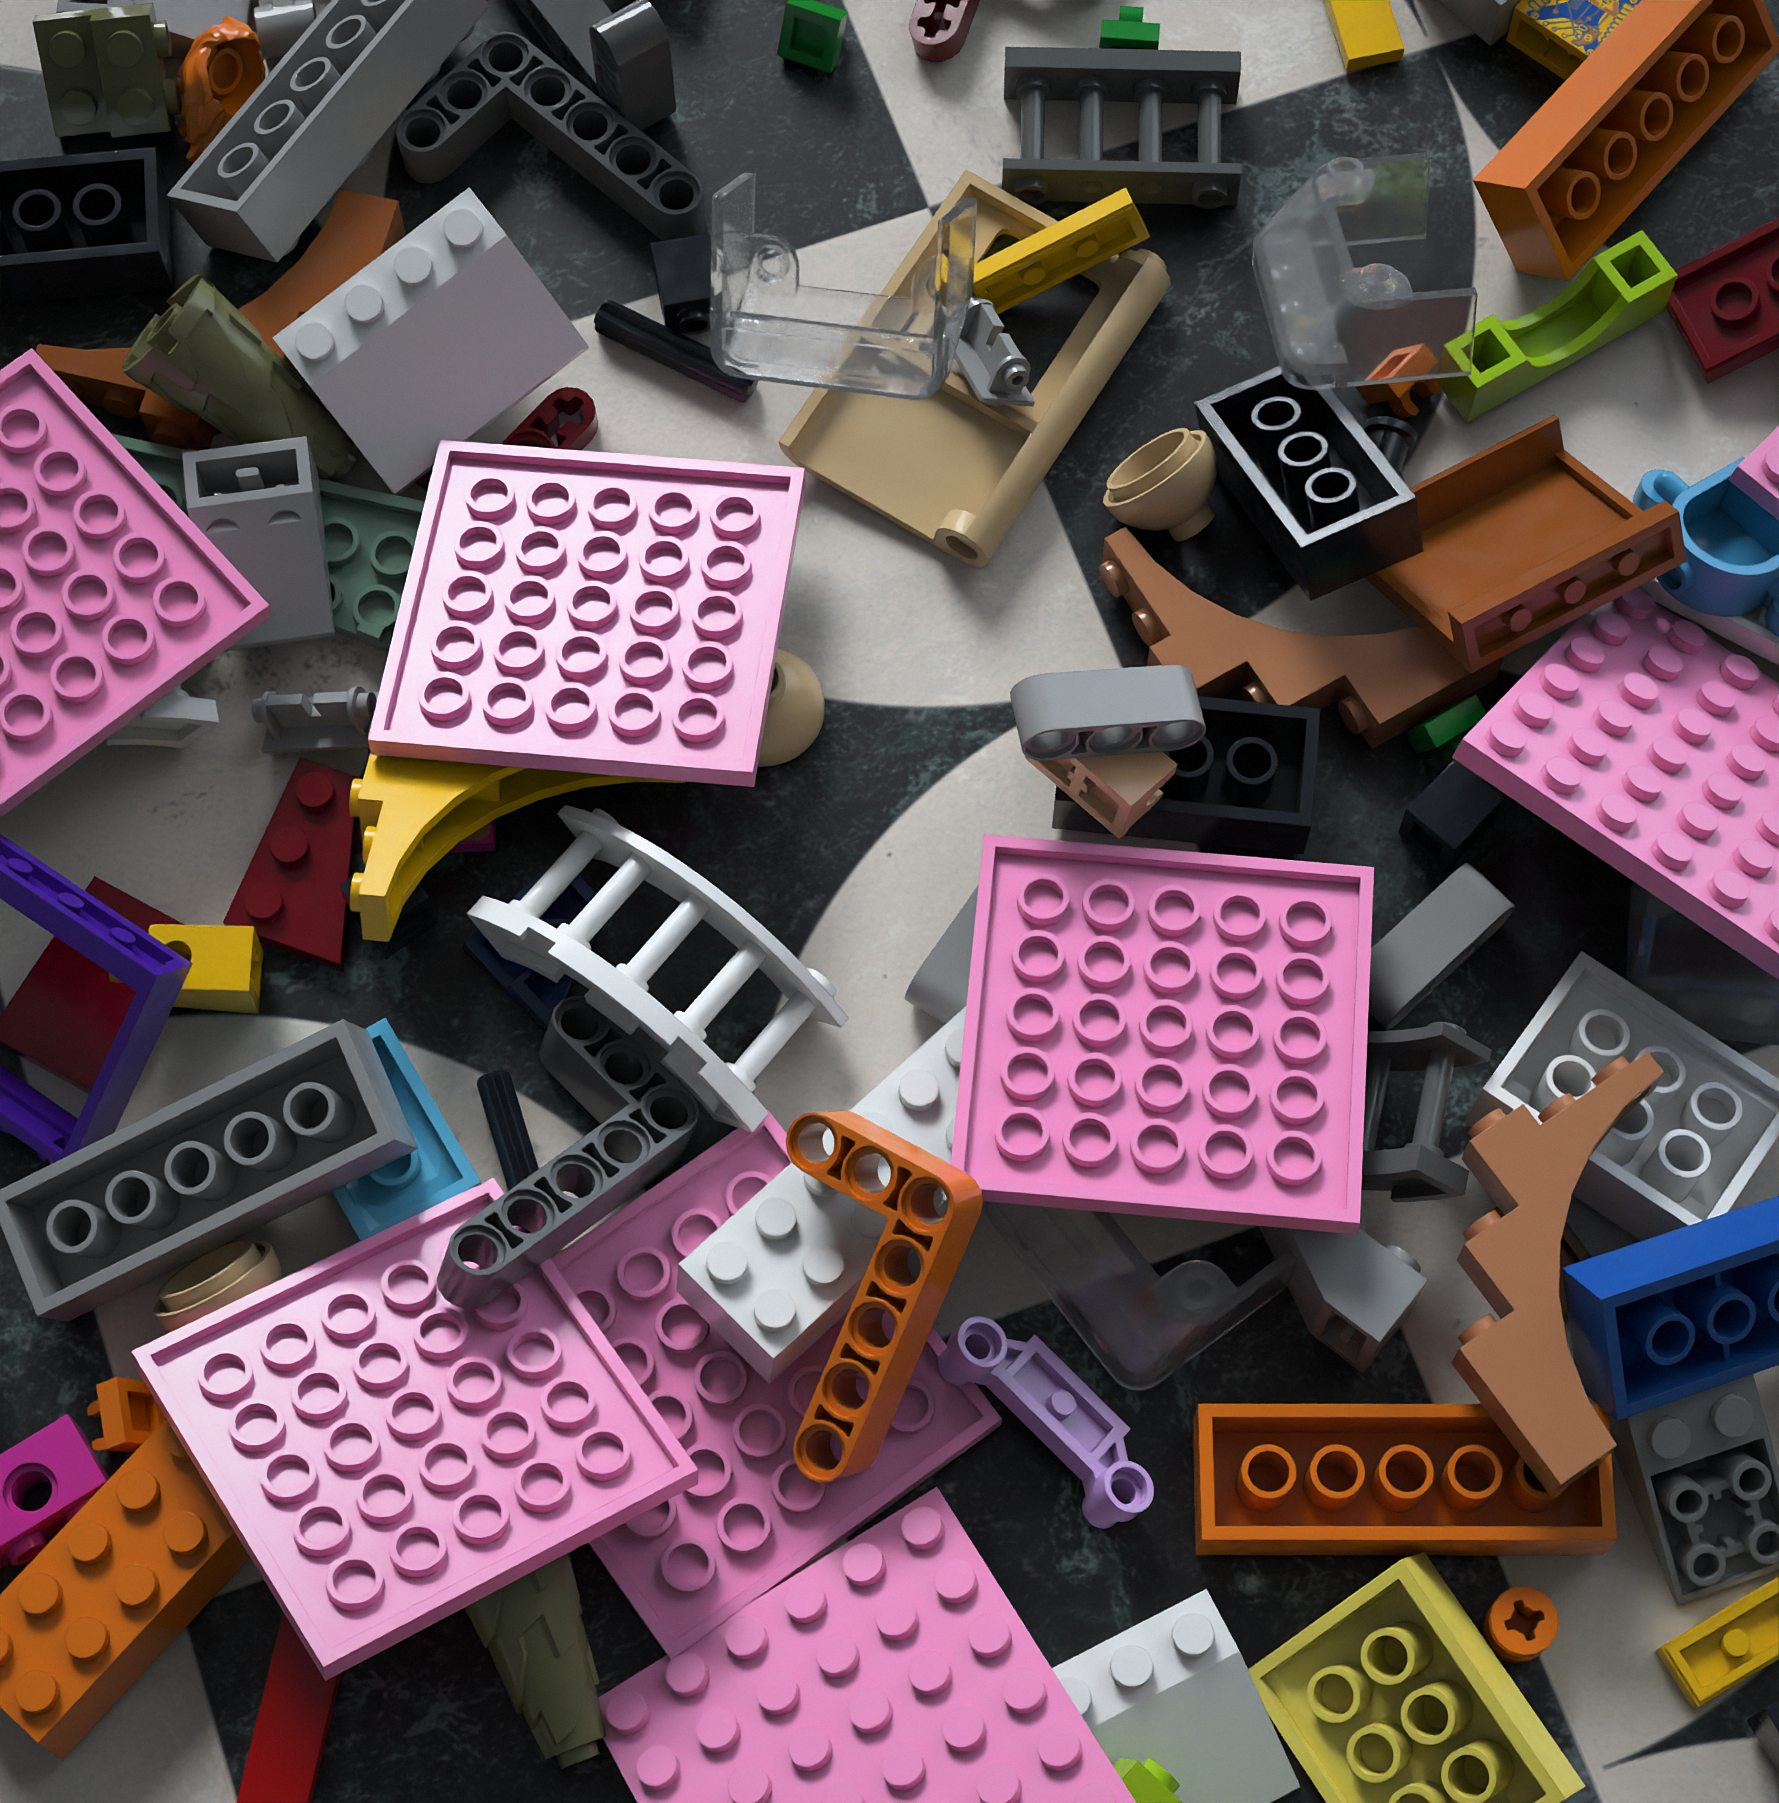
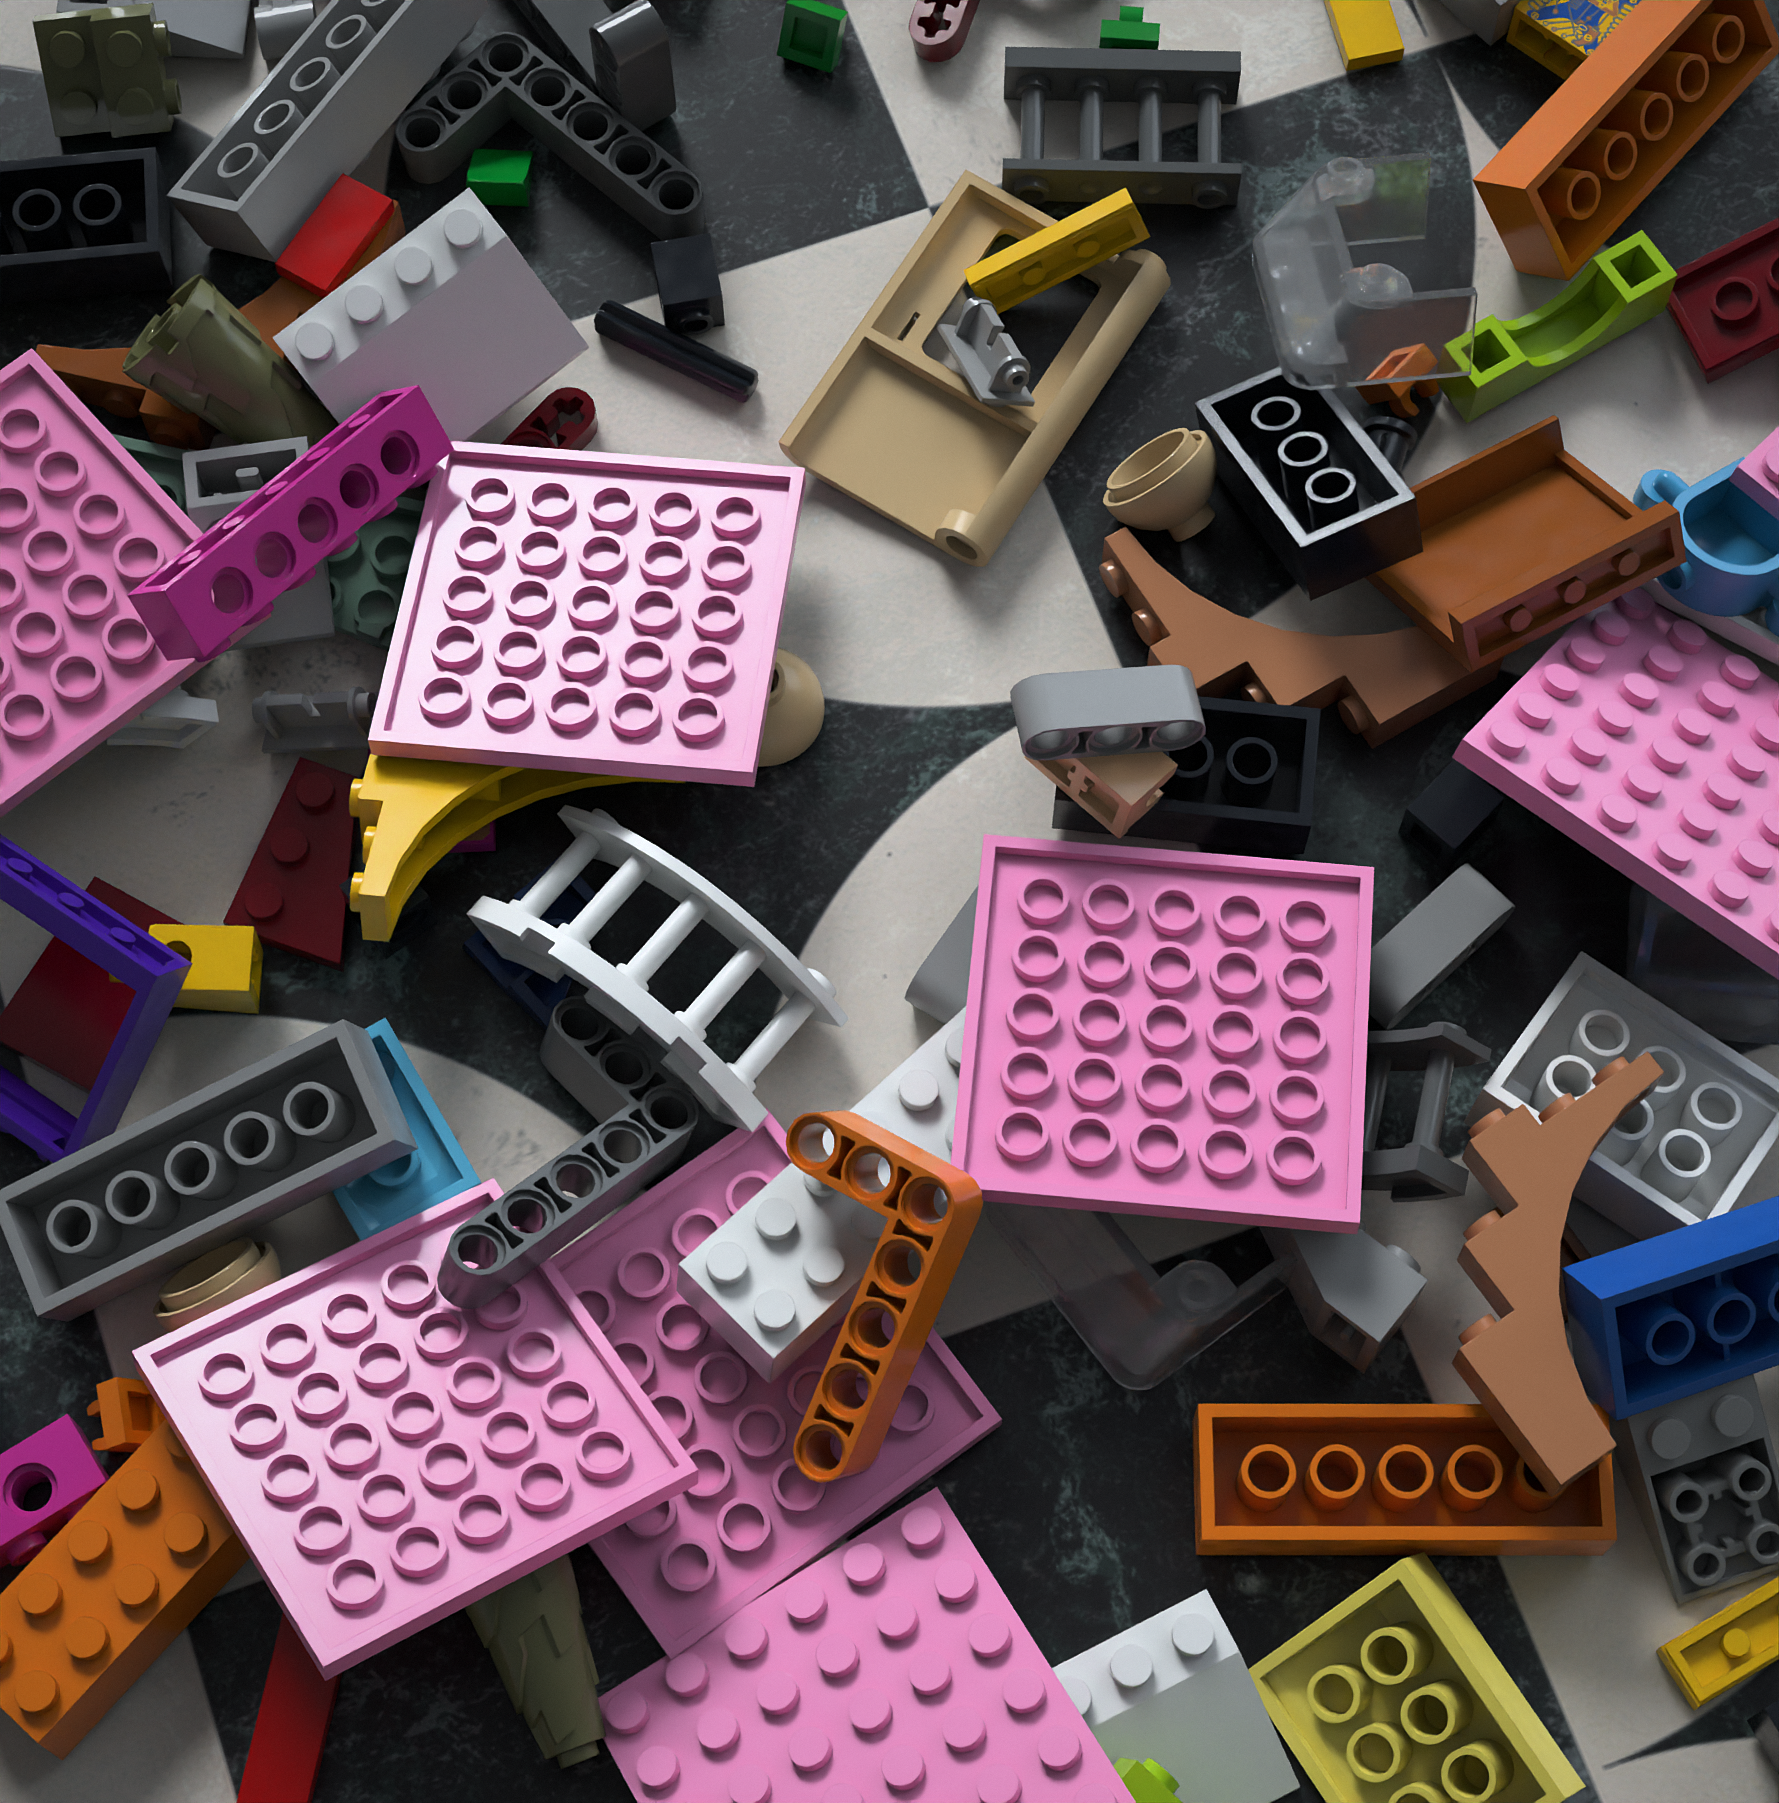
orange hair [177,16,266,163] -> none
black axle [477,1070,539,1191] -> none
clear windscreen [710,172,977,400] -> none
lavender plate [938,1316,1154,1529] -> none
green tile [1405,695,1487,766] -> none
orange wheel [1482,1586,1559,1664] -> none
none -> dark pink brick [127,385,454,663]
none -> red tile [275,173,395,299]
none -> green slope [466,149,534,207]

